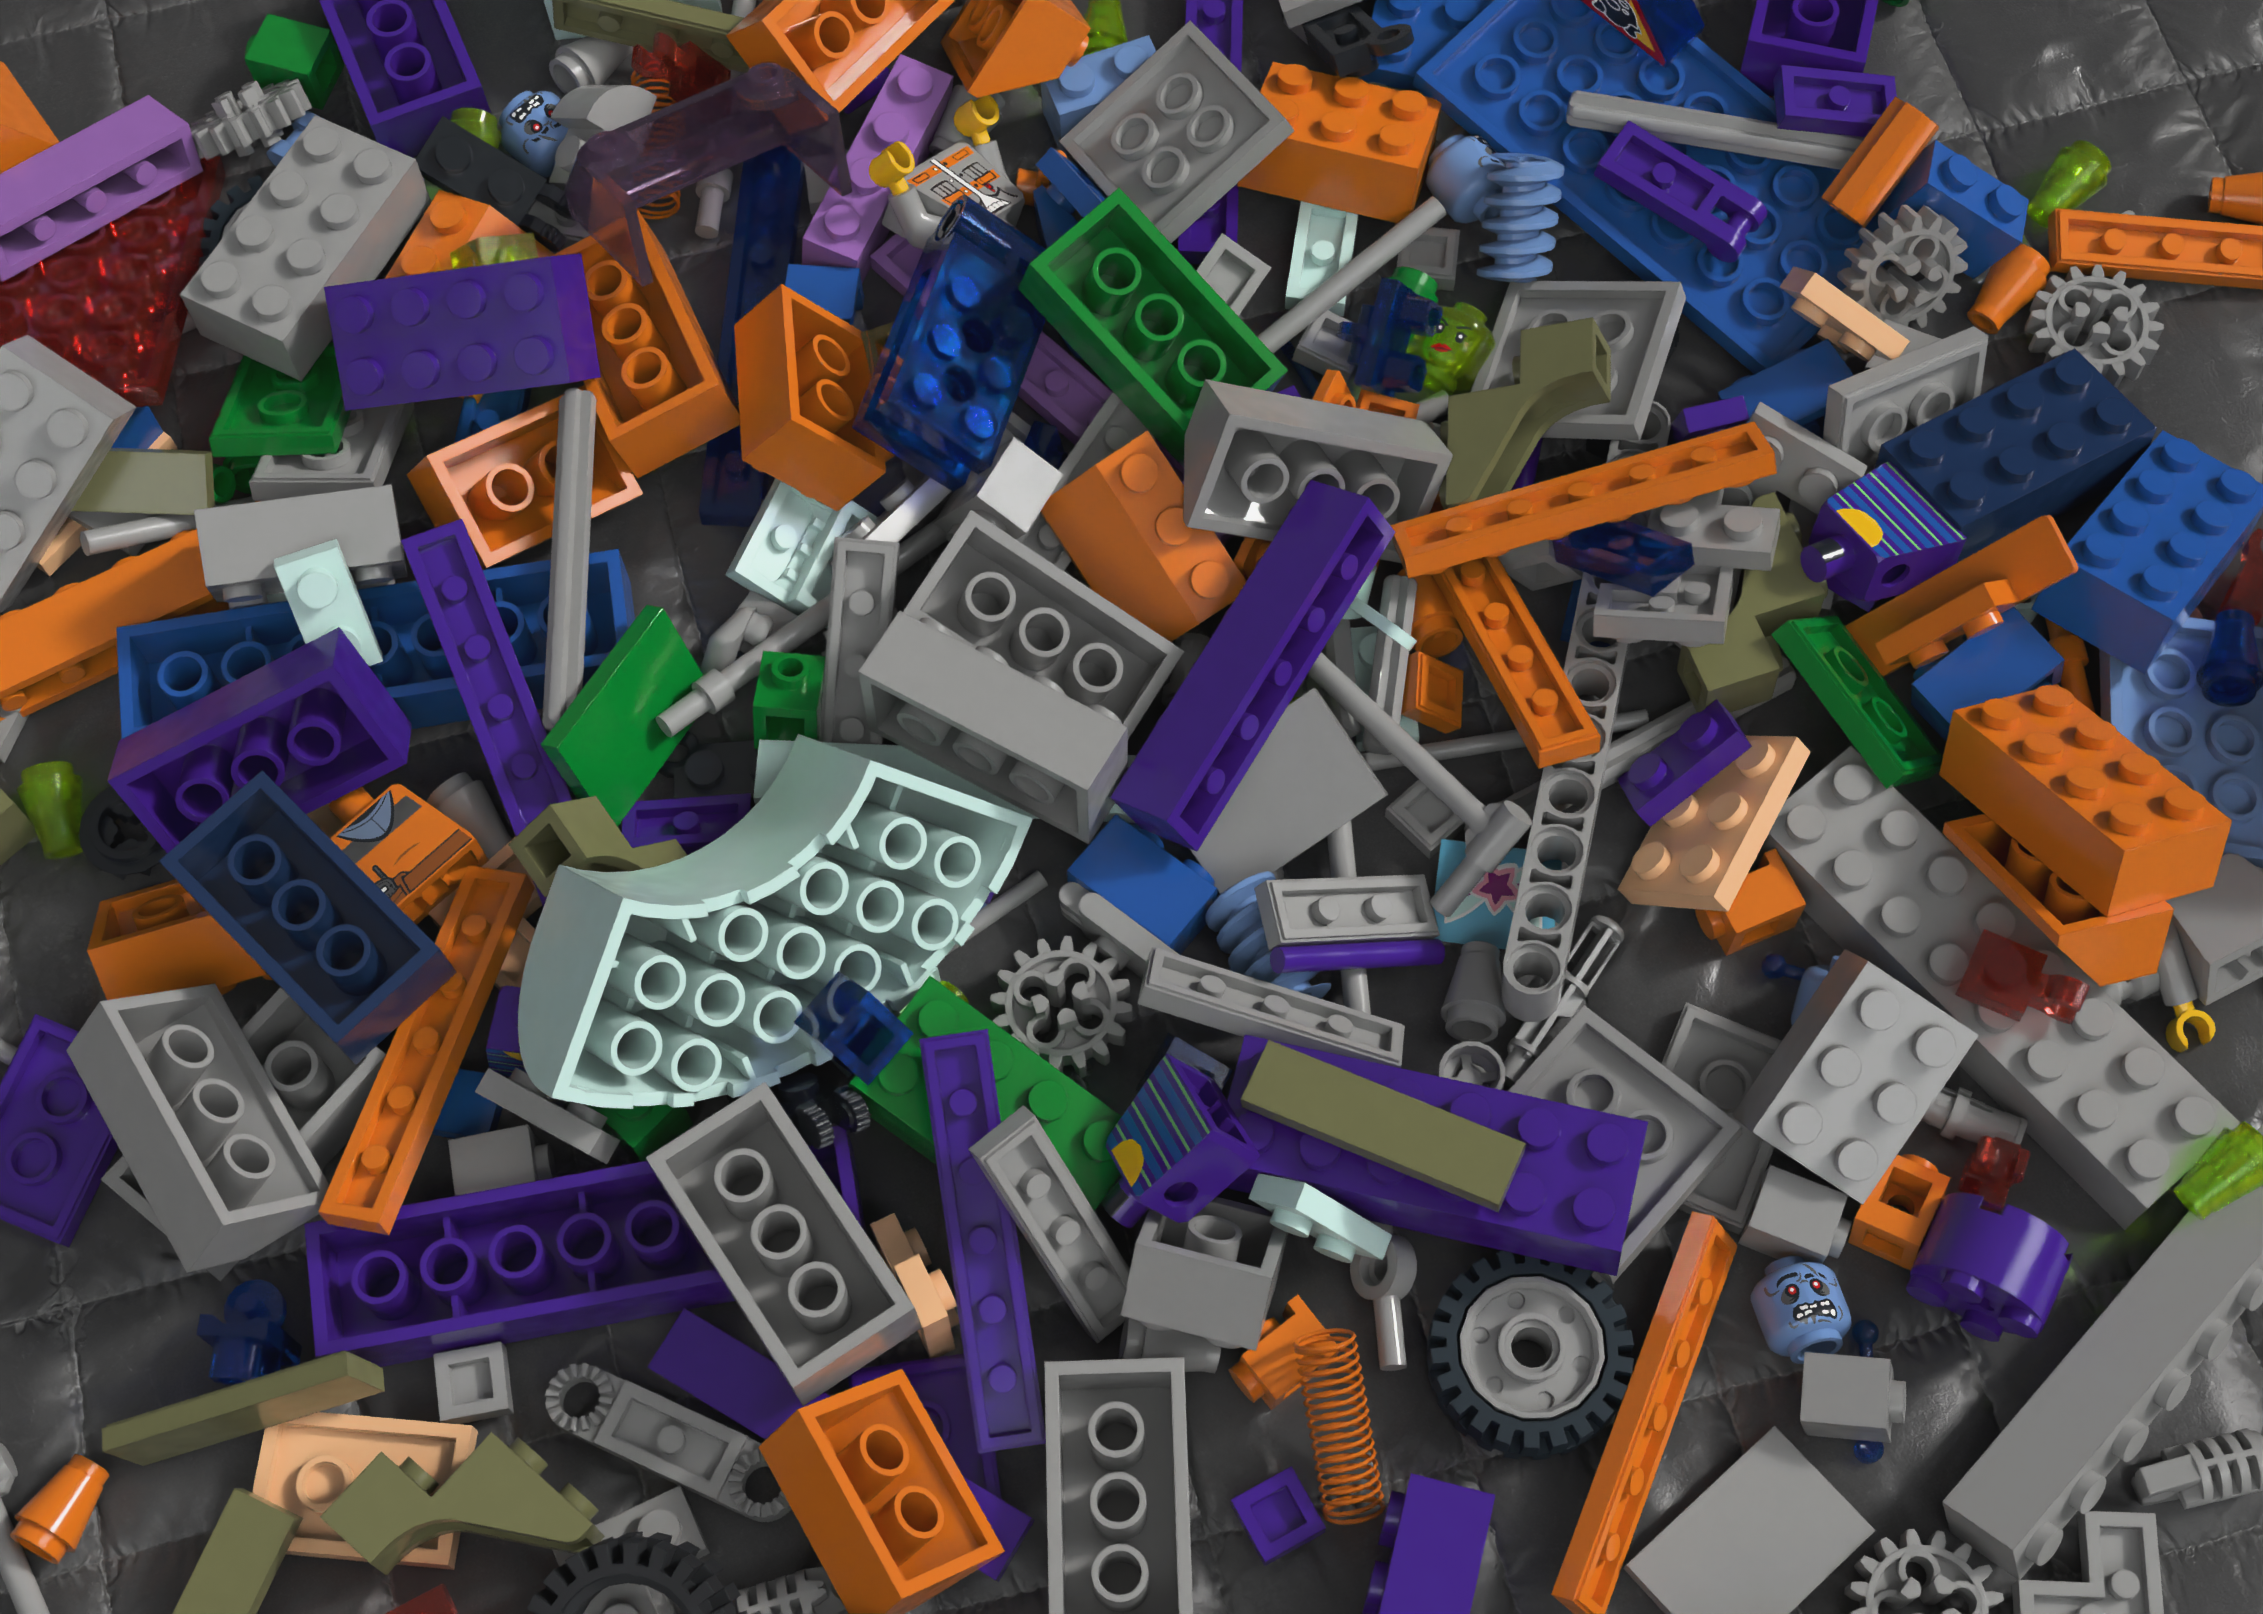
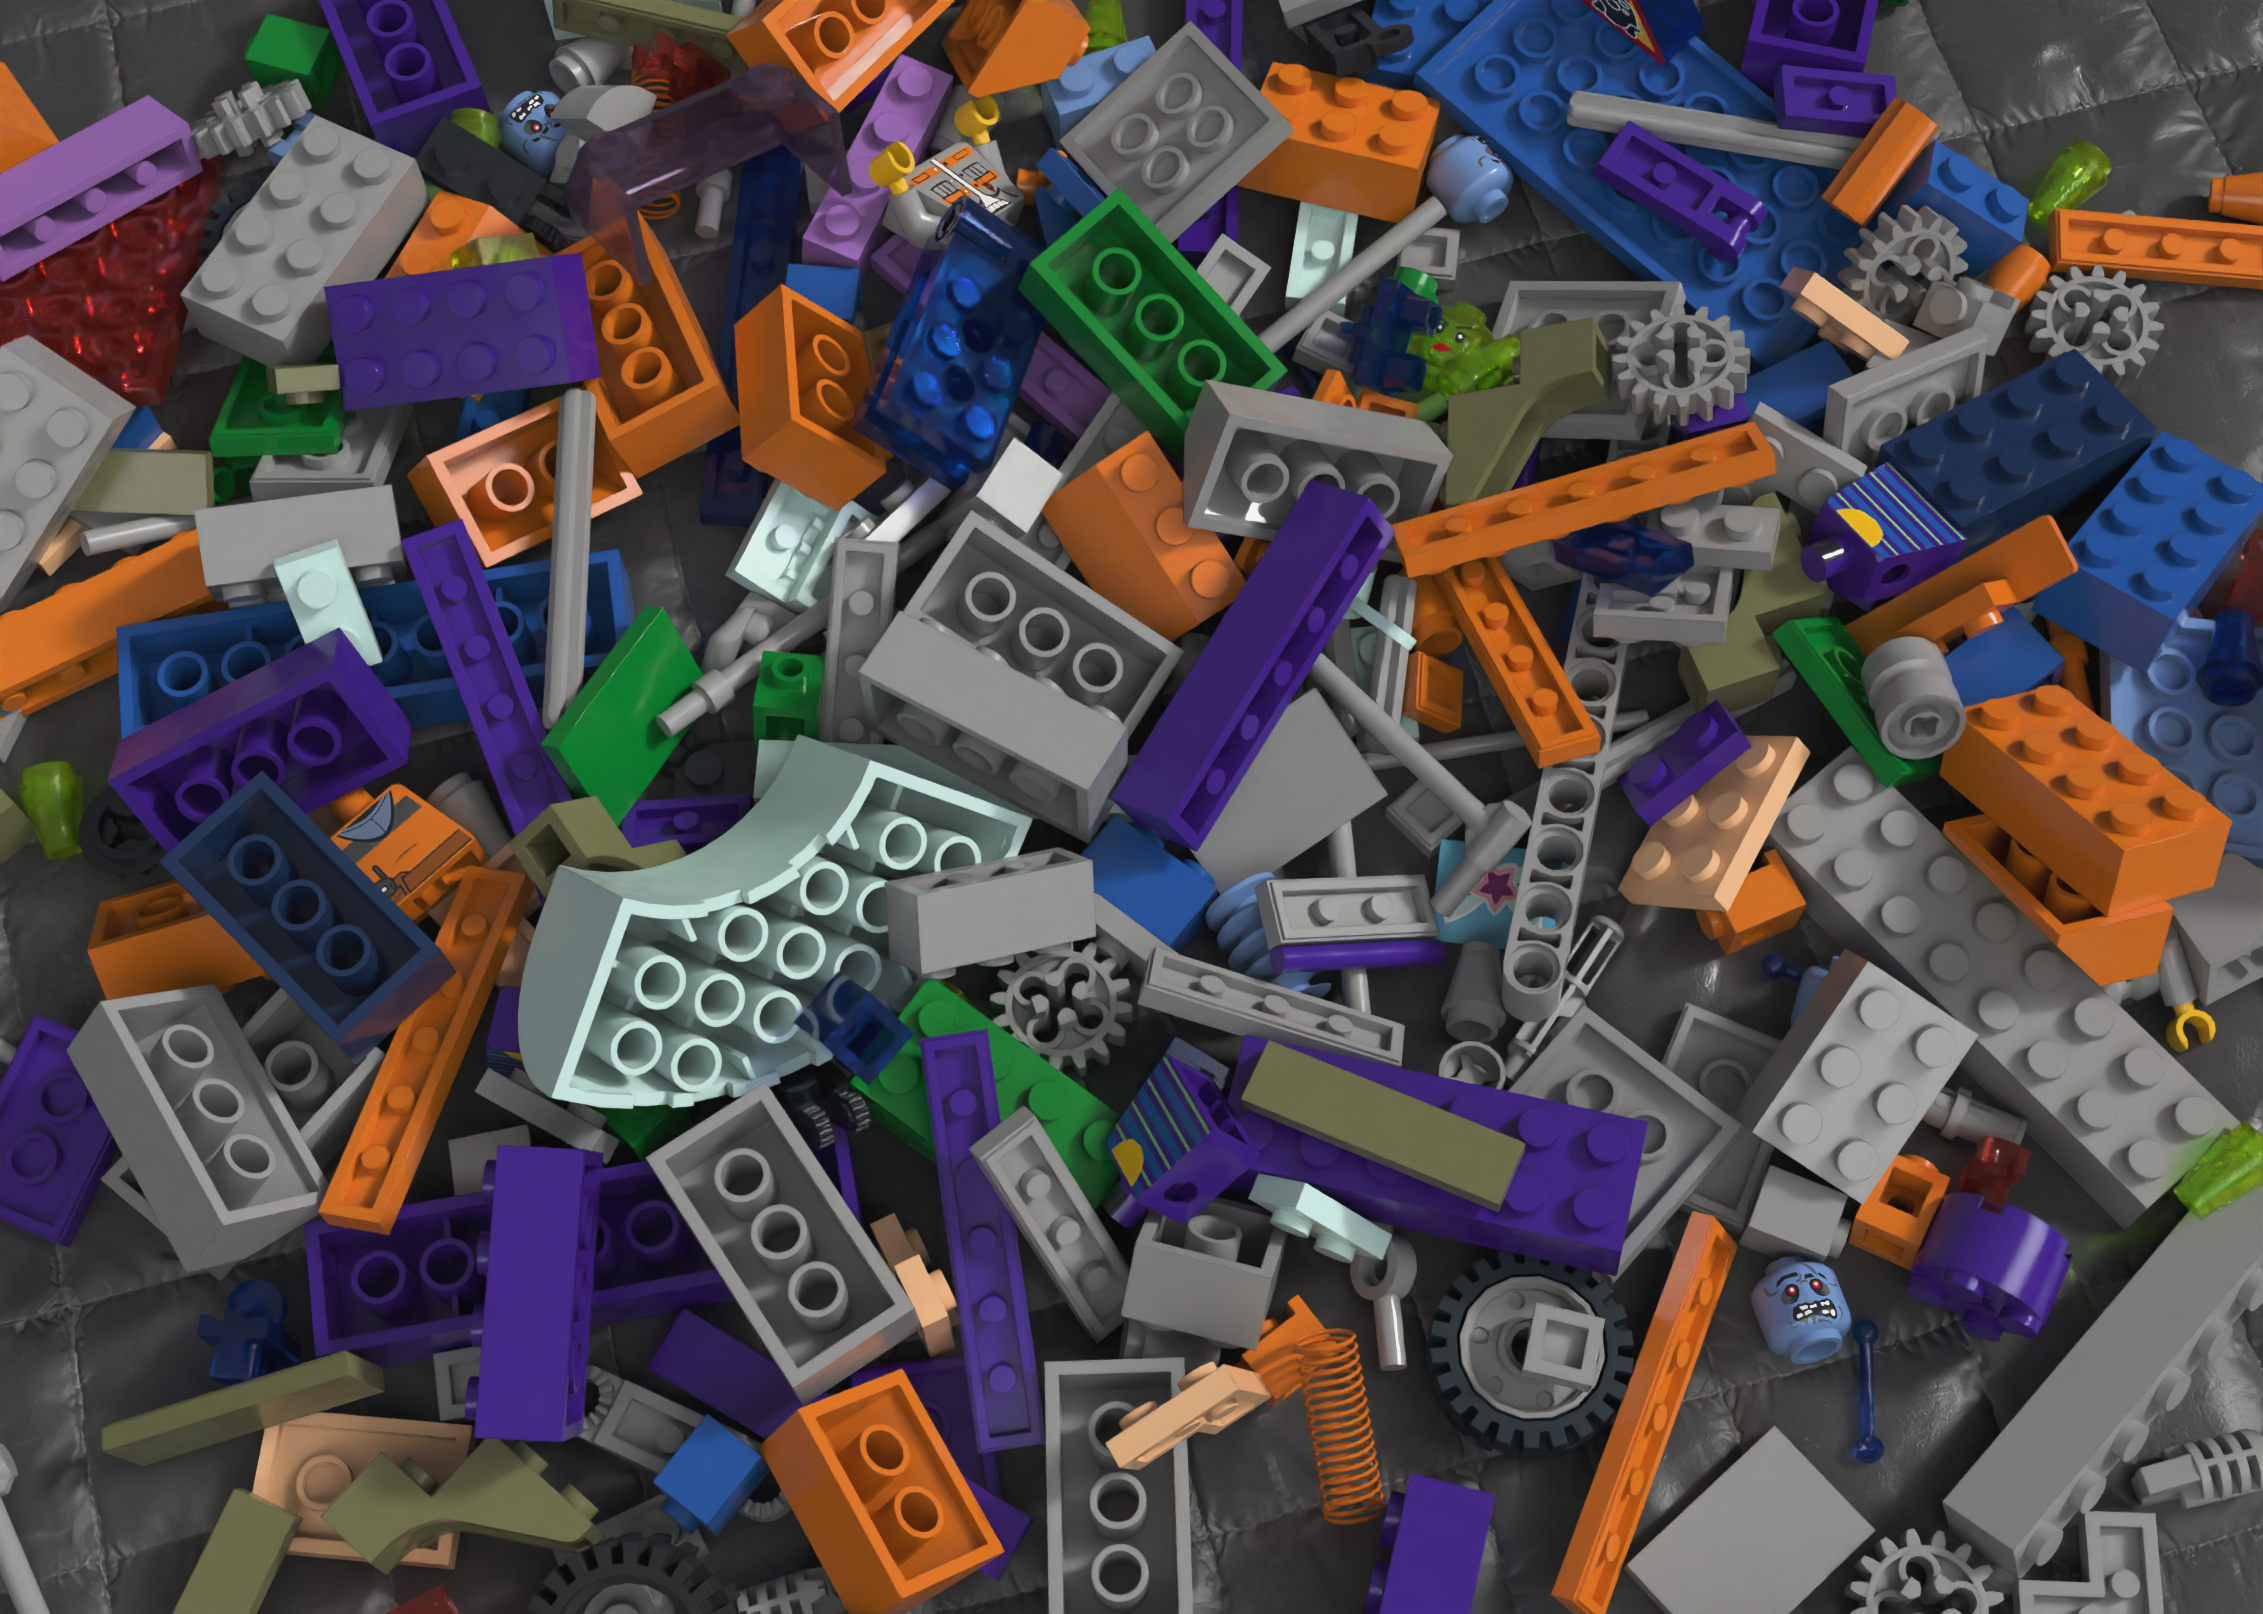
orange cone [10,1454,110,1564] -> none
blue tile [431,1069,503,1139] -> none
dark purple plate [1230,1466,1326,1567] -> none
medium blue piece [1476,153,1564,283] -> none
light grey brick [1800,1352,1906,1443] -> none
clear red plate [1955,929,2090,1024] -> none
none -> olive plate [266,362,340,404]
none -> dark purple brick [465,1145,604,1442]
none -> blue brick [653,1414,770,1537]
none -> light grey brick [885,847,1096,979]
none -> light nougat plate [1105,1362,1272,1470]
none -> clear neon green cone [1436,334,1520,405]
none -> light grey plate [1520,1302,1605,1392]
none -> light grey gear [1612,304,1750,426]
none -> light grey wheel [1861,636,1966,760]
none -> light grey brick [1912,276,2021,356]

